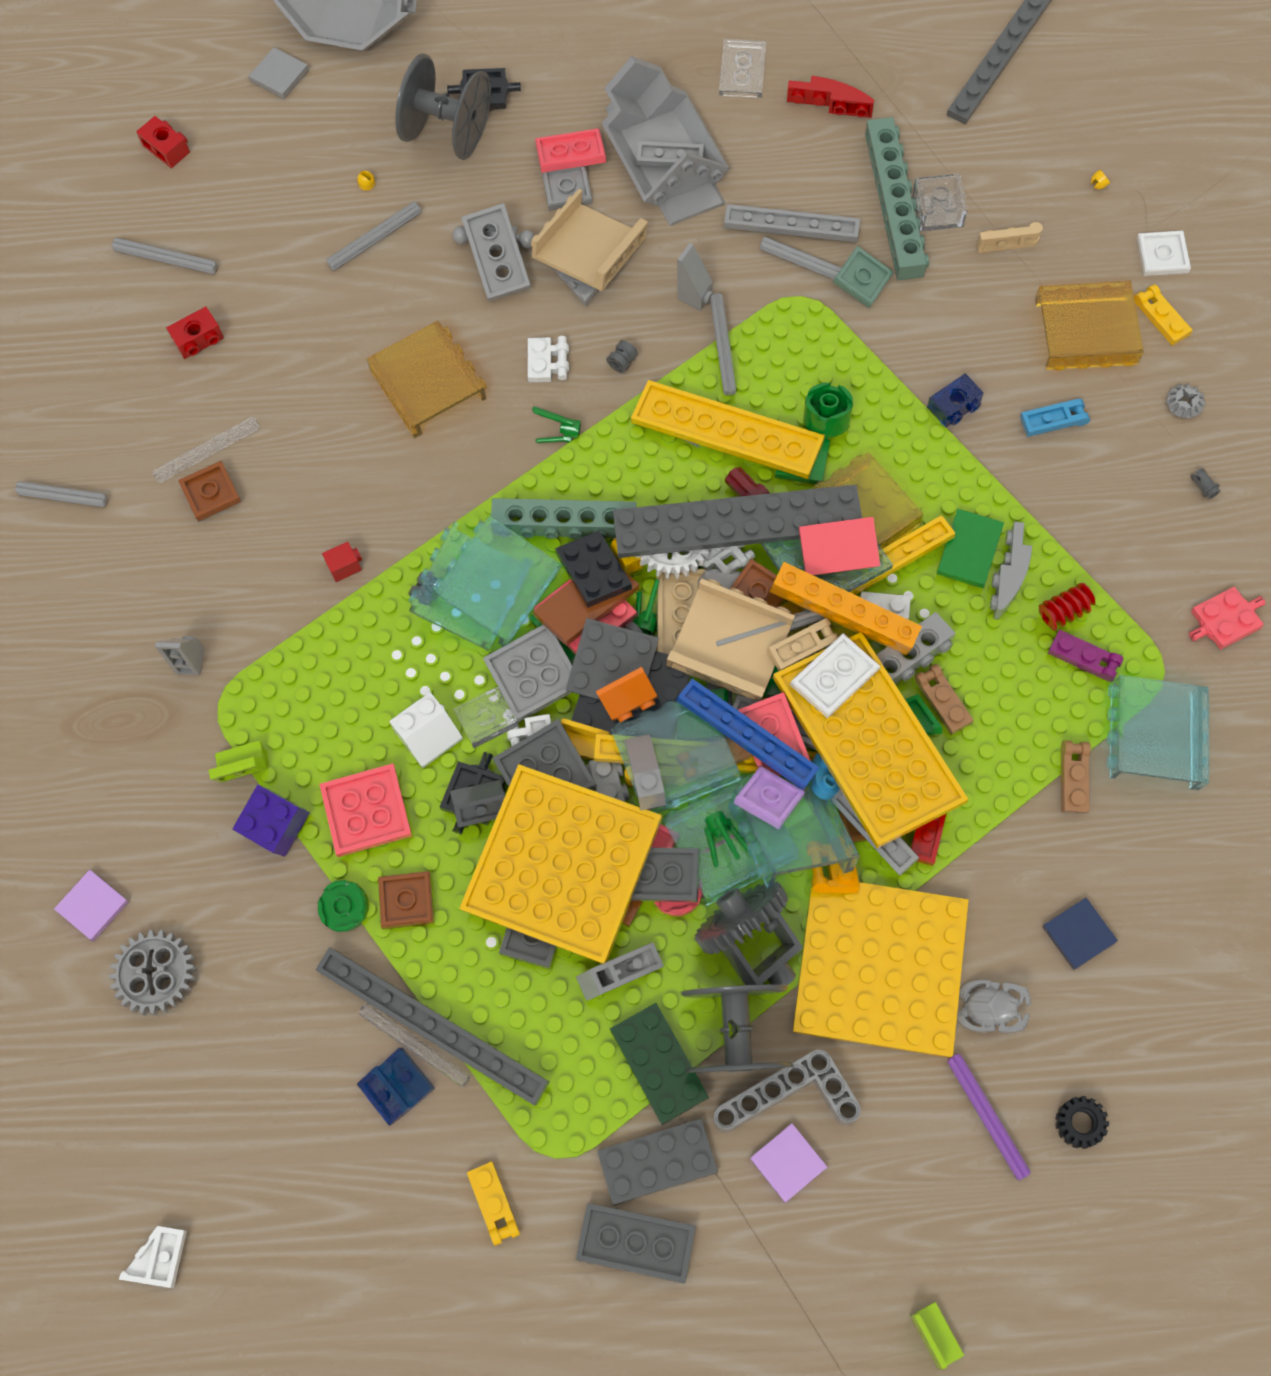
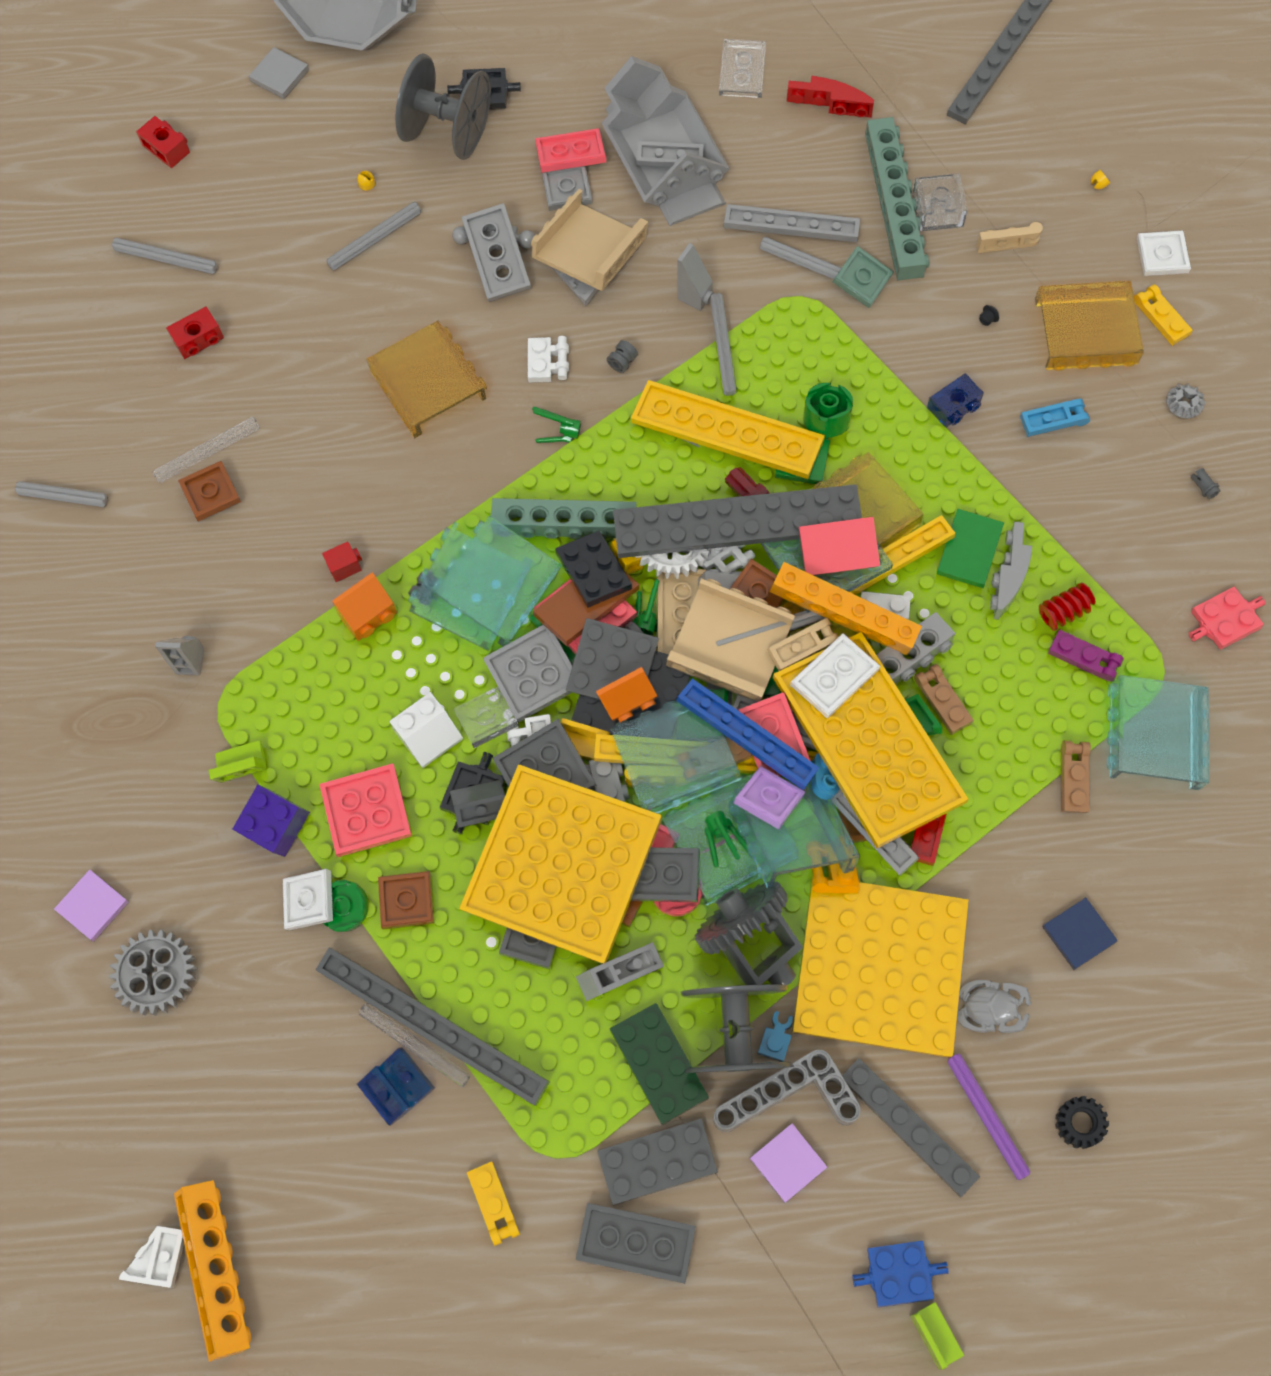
light grey slope [625,734,666,811] -> none
none -> light orange brick [174,1180,251,1362]
none -> white tile [283,869,333,930]
none -> orange slope [332,572,397,641]
none -> dark azure plate [758,1011,793,1062]
none -> dark grey plate [842,1058,980,1198]
none -> blue plate [852,1241,949,1308]
none -> black piece [979,305,999,326]

